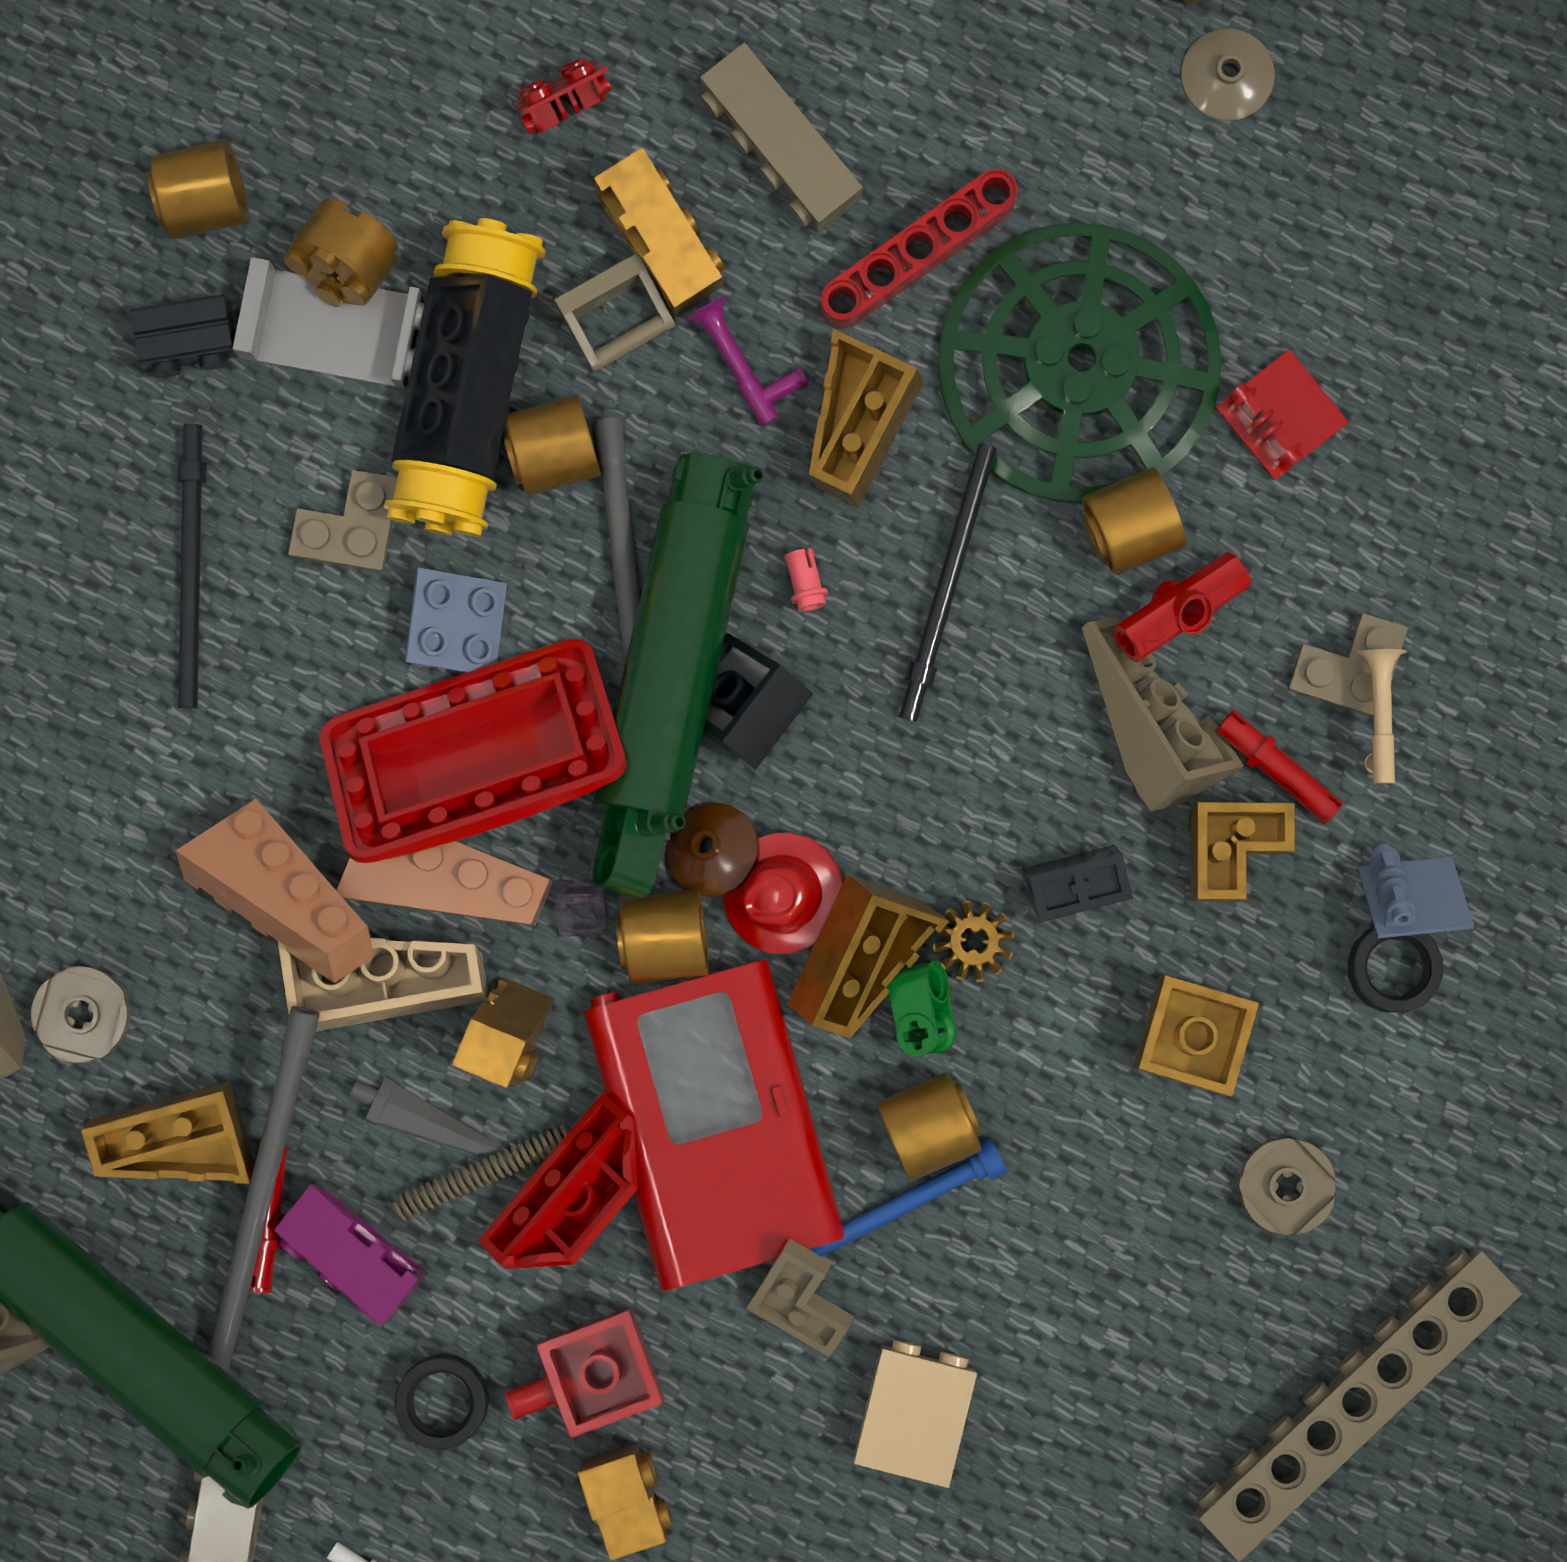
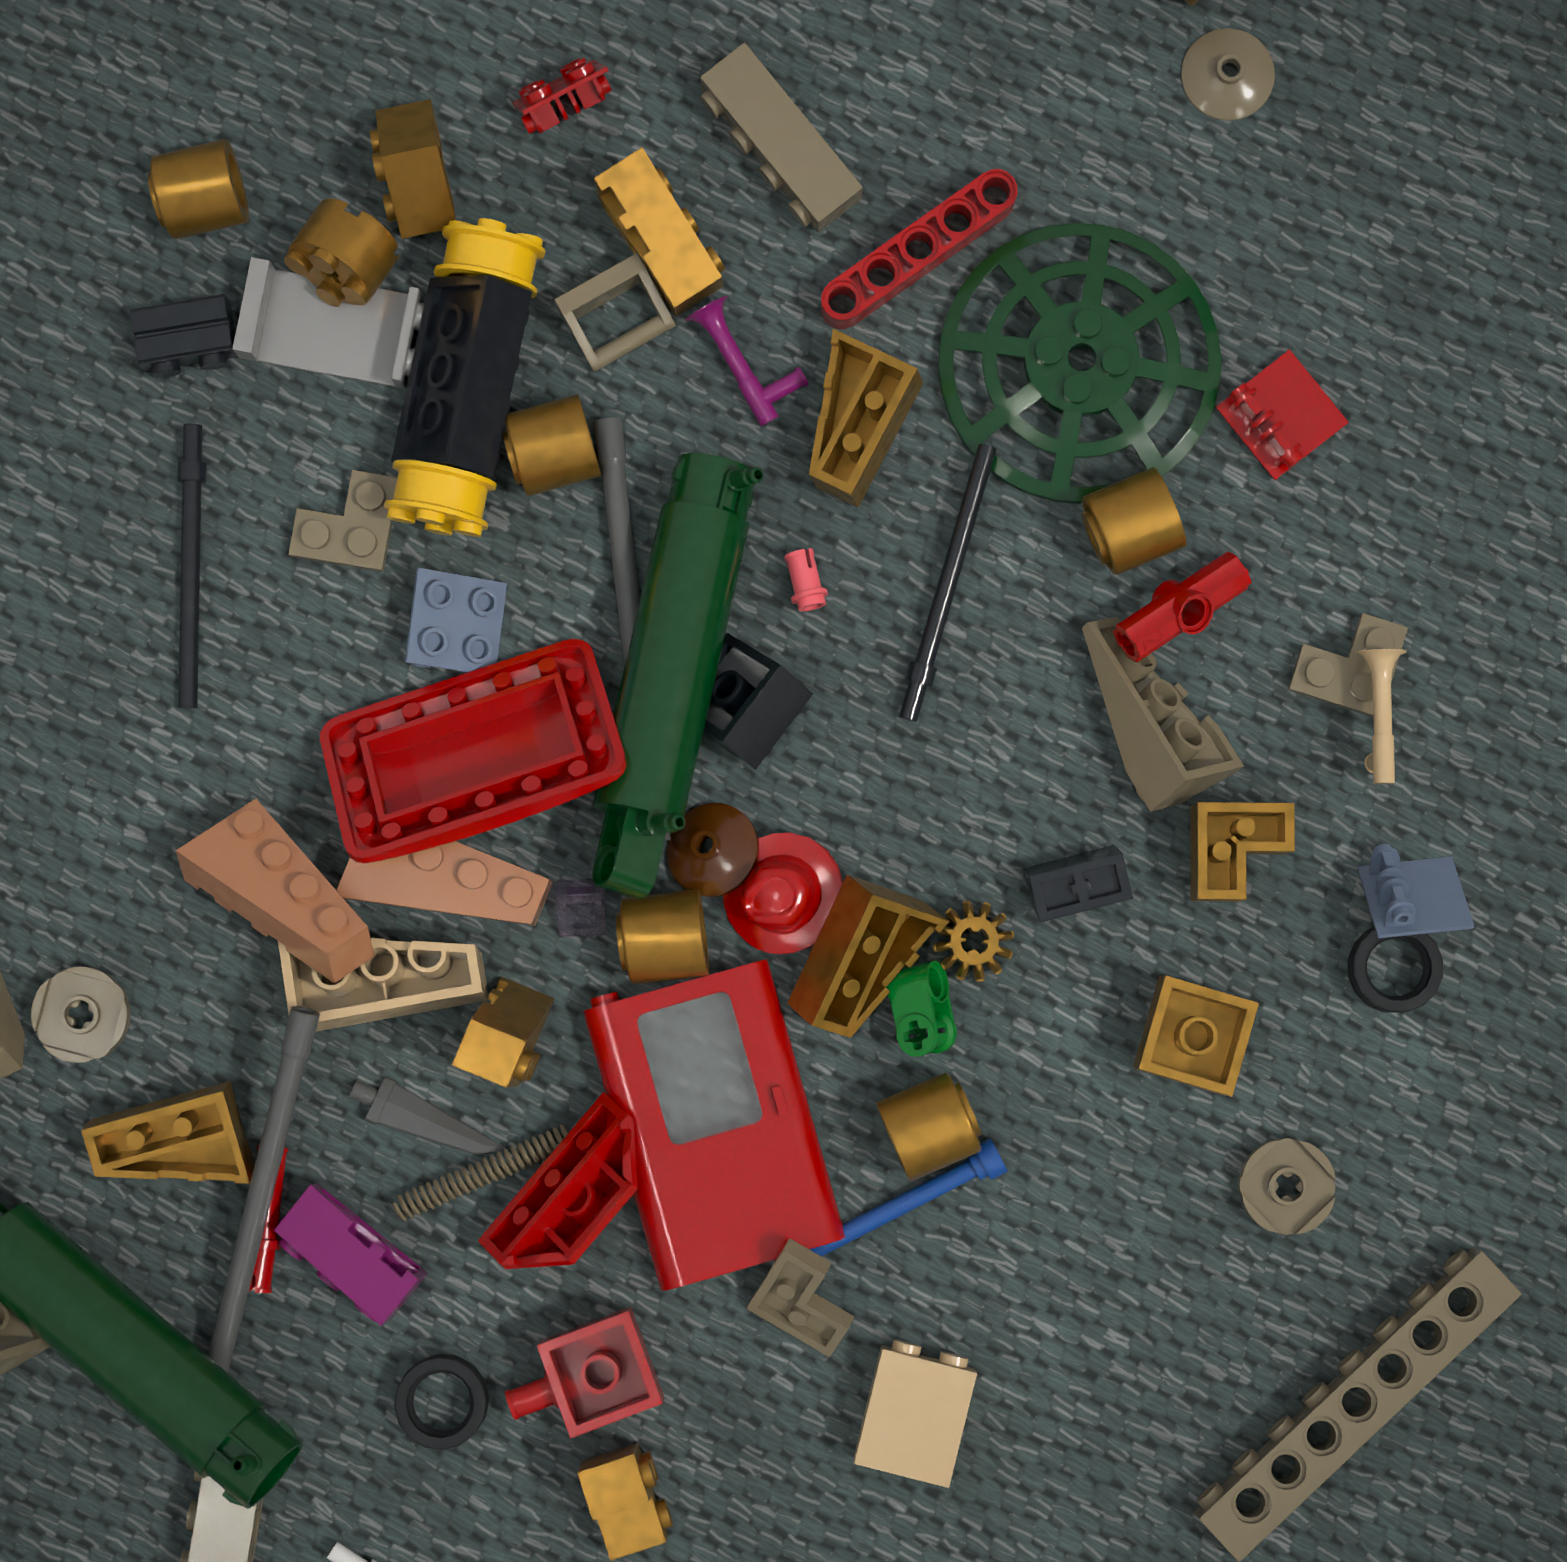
red pin [1215,709,1344,825] -> none
none -> pearl gold brick [369,99,456,239]

